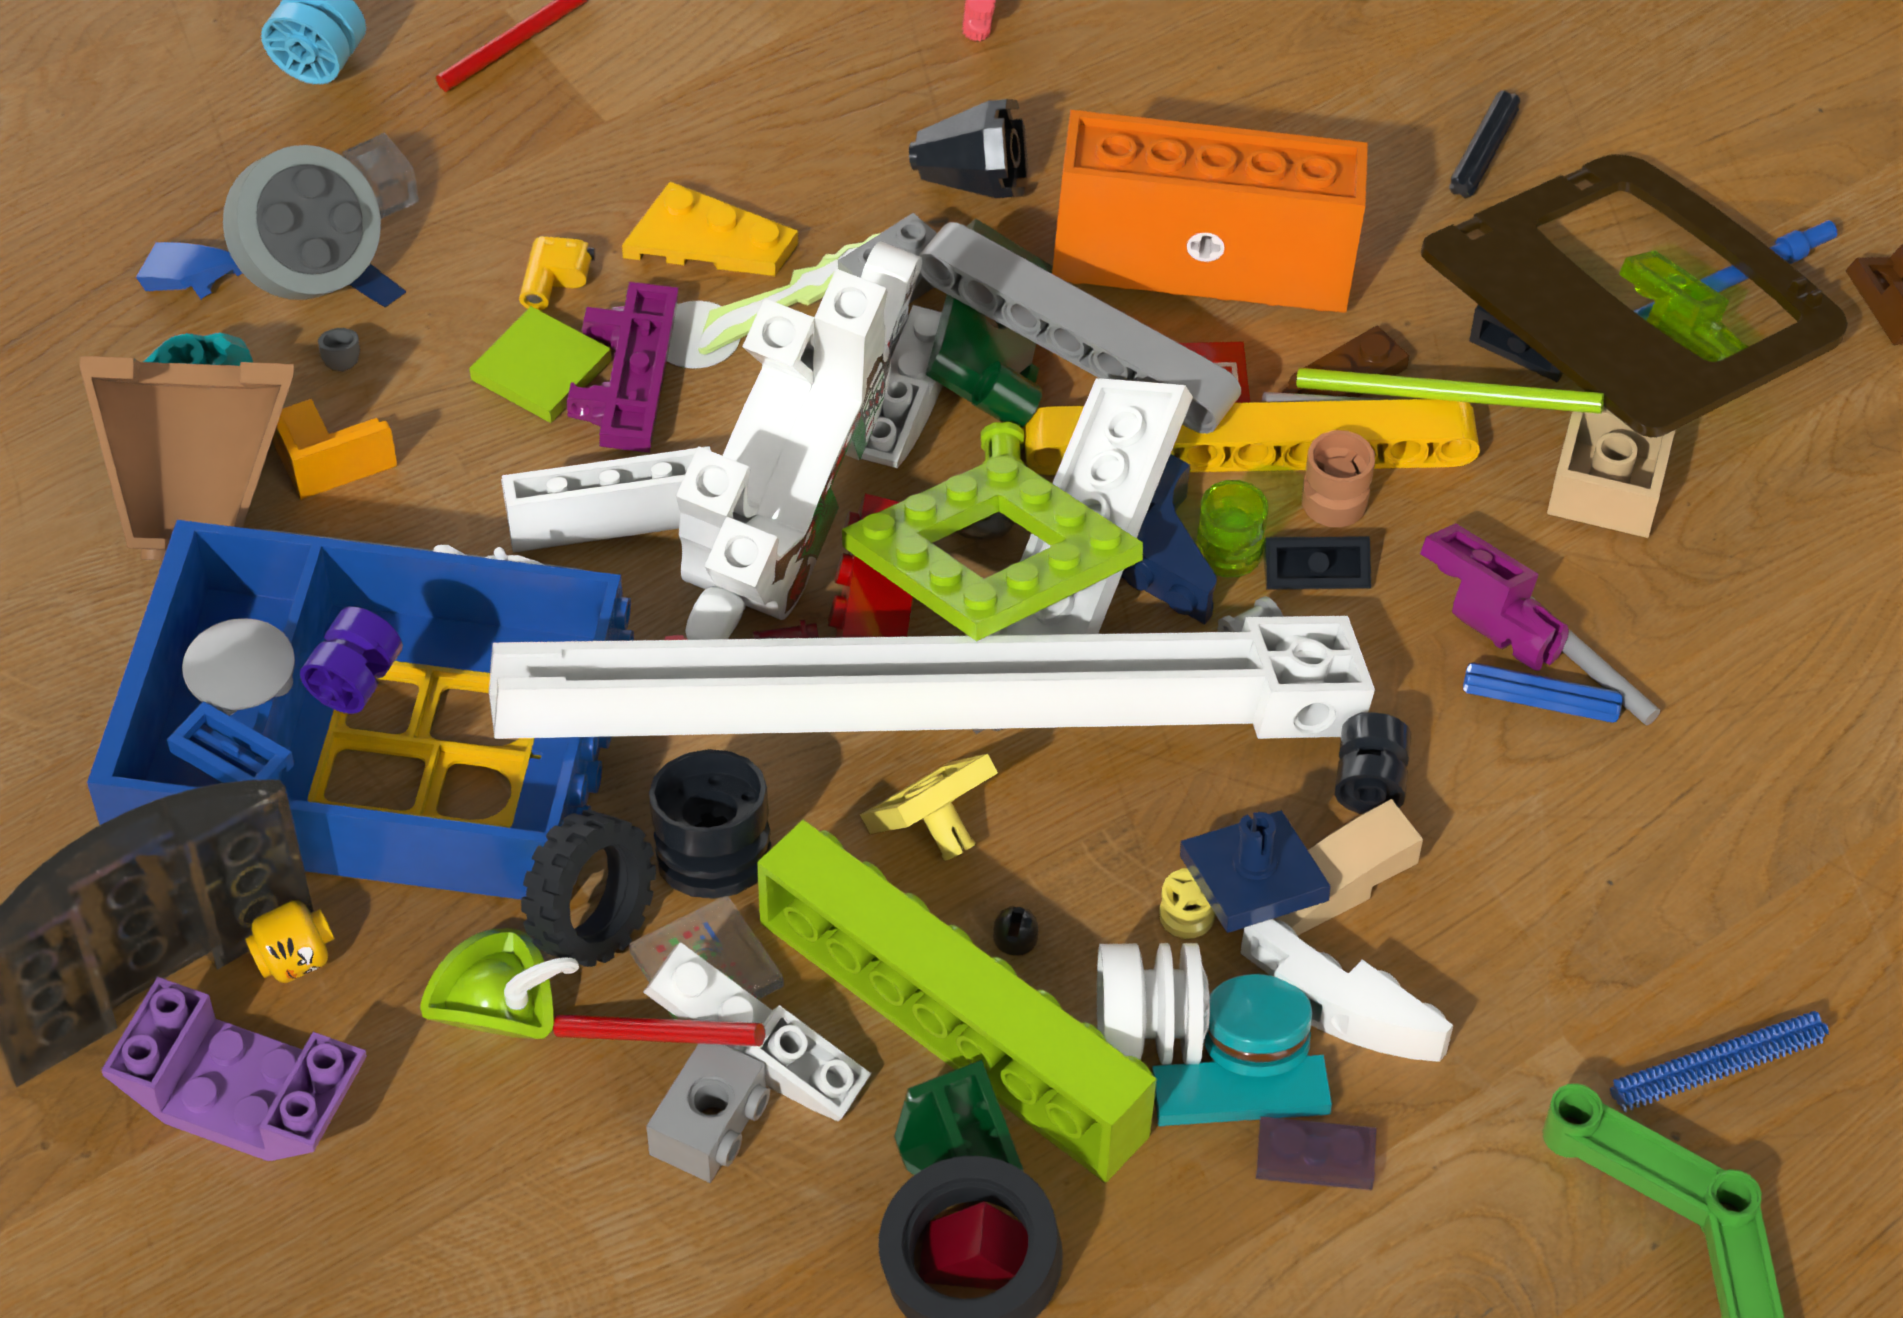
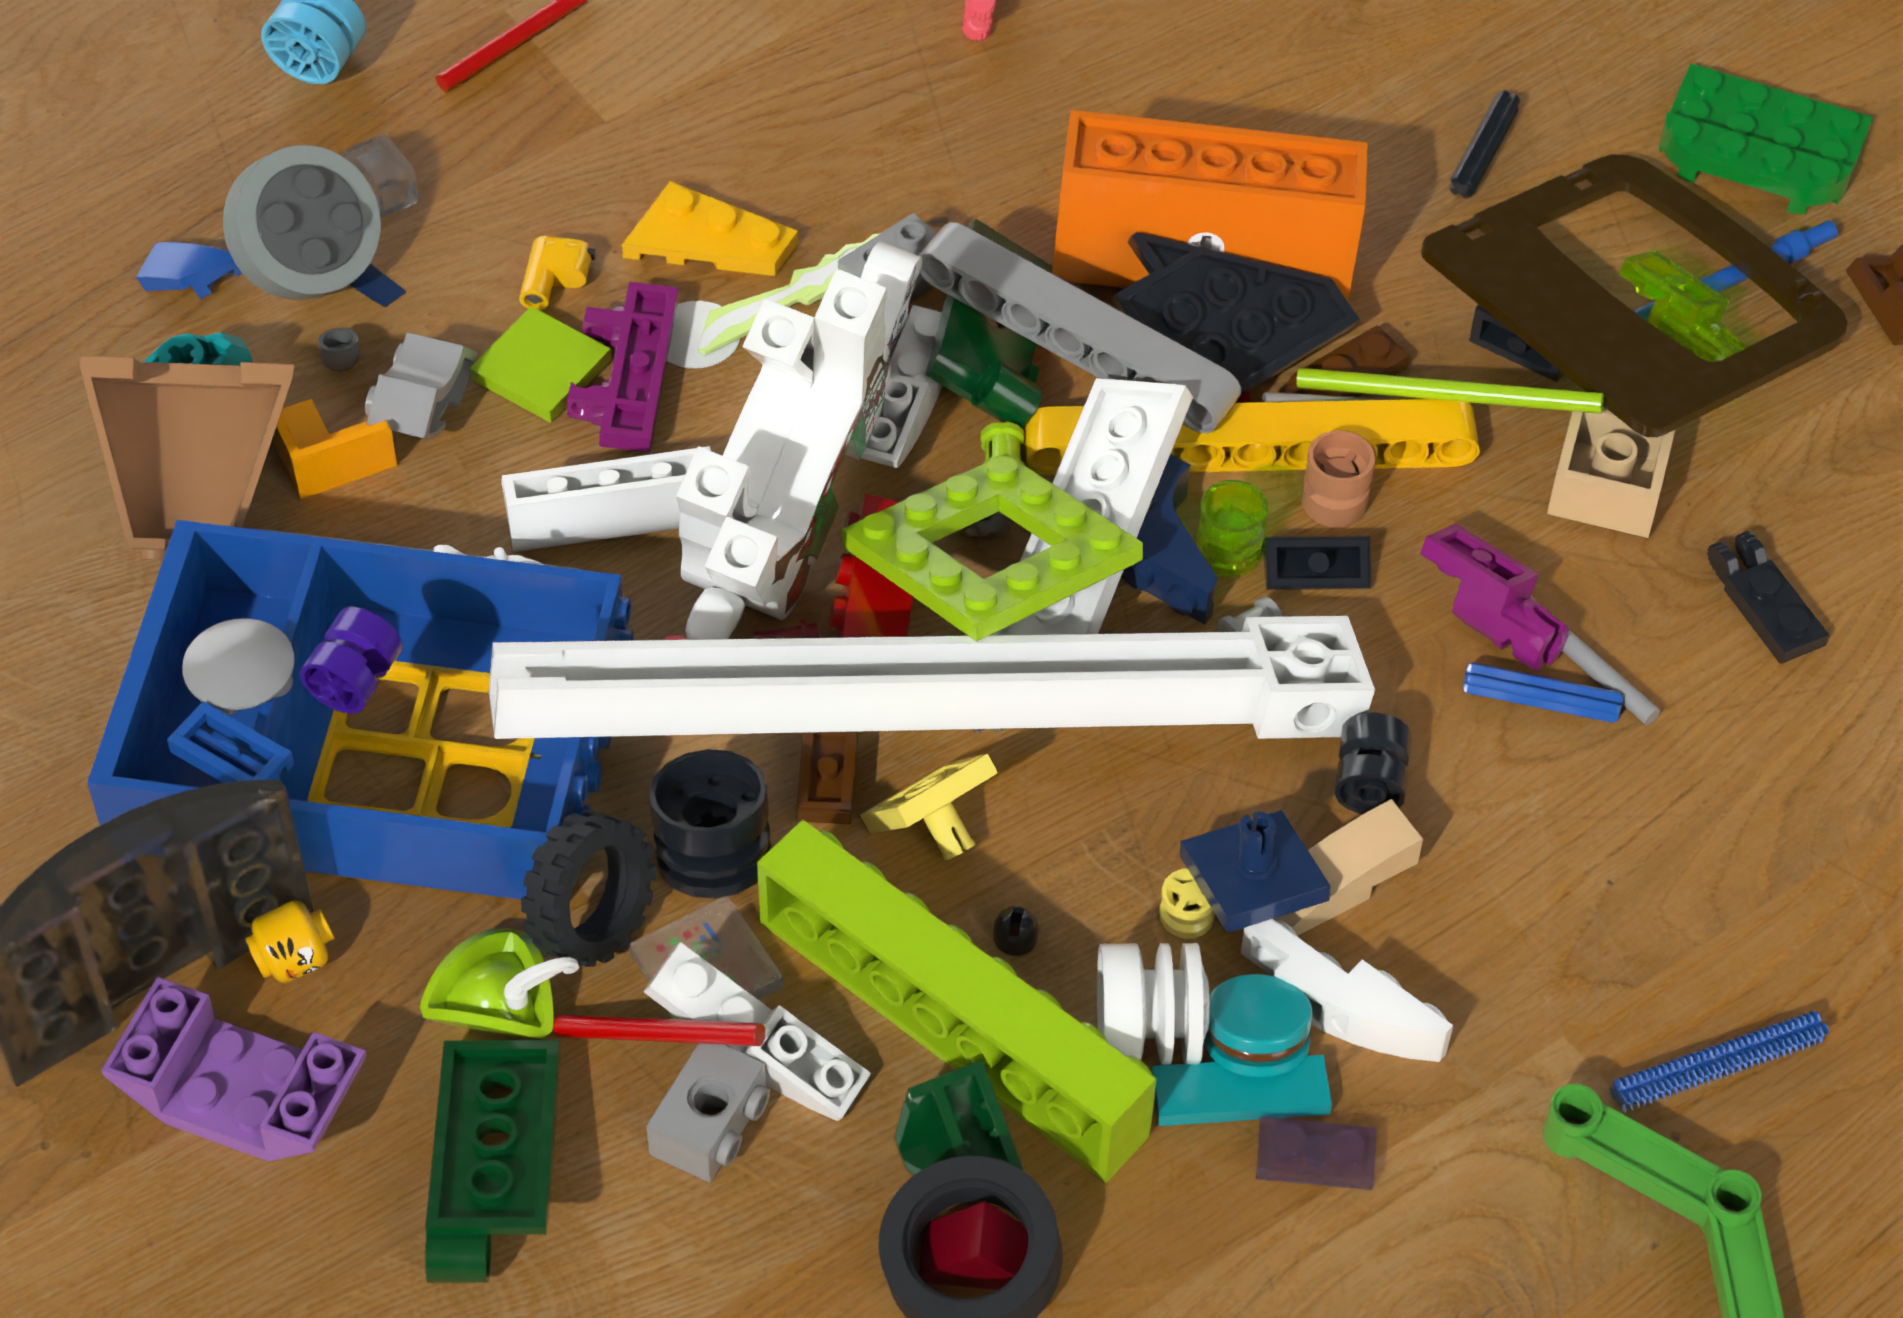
black cone [909,99,1028,199] -> none
none -> light grey brick [365,332,478,439]
none -> dark green hinge [425,1040,561,1283]
none -> reddish brown hinge [796,731,858,824]
none -> black wing [1110,232,1360,397]
none -> green plate [1659,63,1873,215]
none -> black hinge [1707,531,1829,664]

